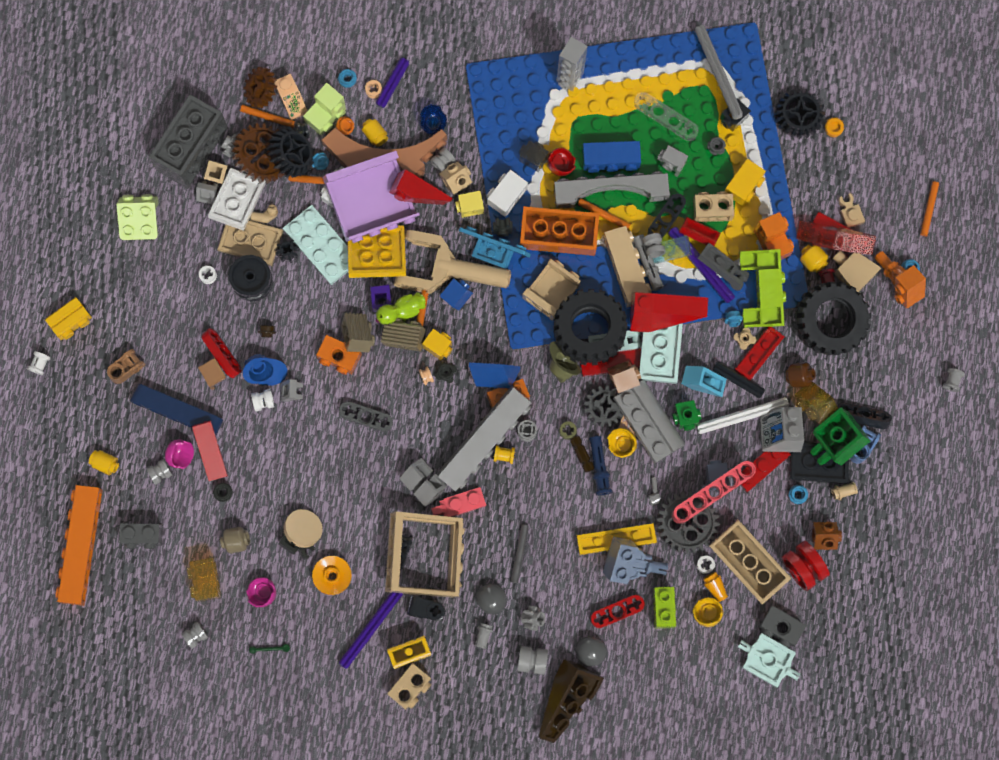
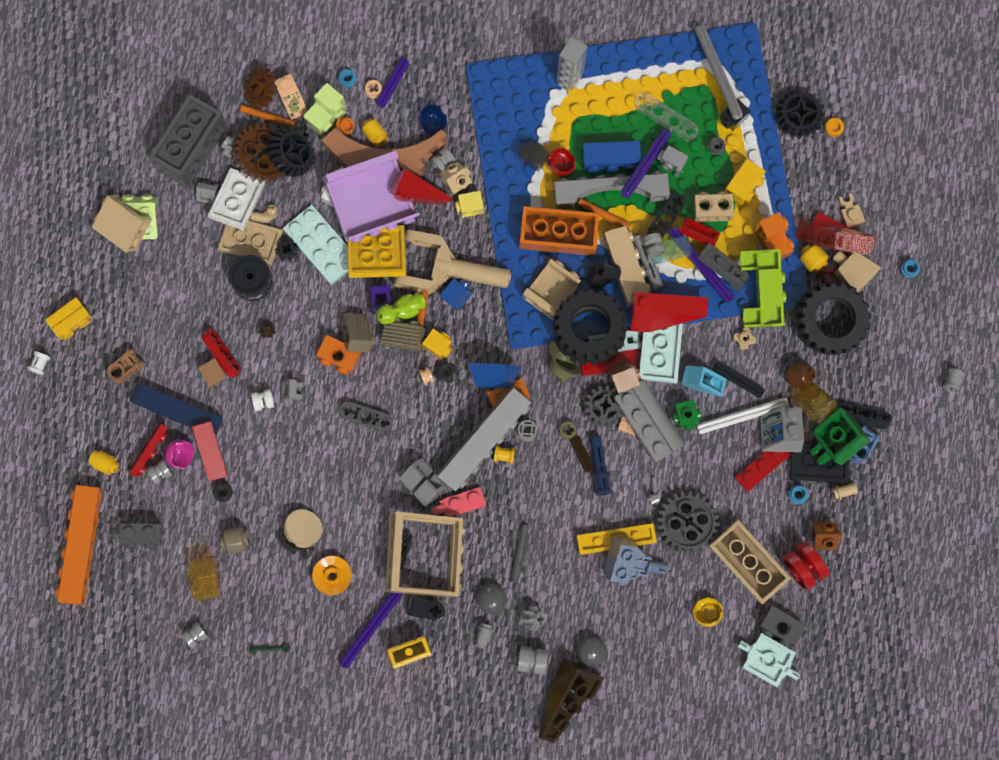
white bush [199,266,217,284] -> none
tan brick [203,160,227,184] -> none
blue piece [242,354,287,386] -> none
dark pink hair [246,577,276,607] -> none
orange bar [288,175,325,185] -> none
dark azure plate [312,152,329,170] -> none
tan brick [388,663,432,710] -> none
dark azure bracket [459,226,531,269] -> none
white brick [487,170,528,217] -> none
pearl dark grey plate [493,218,512,237] -> none
red beam [590,595,645,629] -> none
yellow hair [607,428,637,458] -> none
lime brick [653,587,676,629] -> none
coral beam [672,461,756,524] -> none
white bush [697,556,715,574] -> none
light orange cone [703,572,728,602] -> none
sand blue brick [705,460,730,490] -> none
dark azure plate [724,311,743,327] -> none
red tile [735,327,785,380] -> none
orange brick [875,251,926,309] -> none
orange bar [920,181,939,237] -> none
none -> tan panel [92,194,152,253]
none -> red plate [127,424,168,477]
none -> black piece [588,263,621,288]
none -> dark purple axle [621,128,671,199]

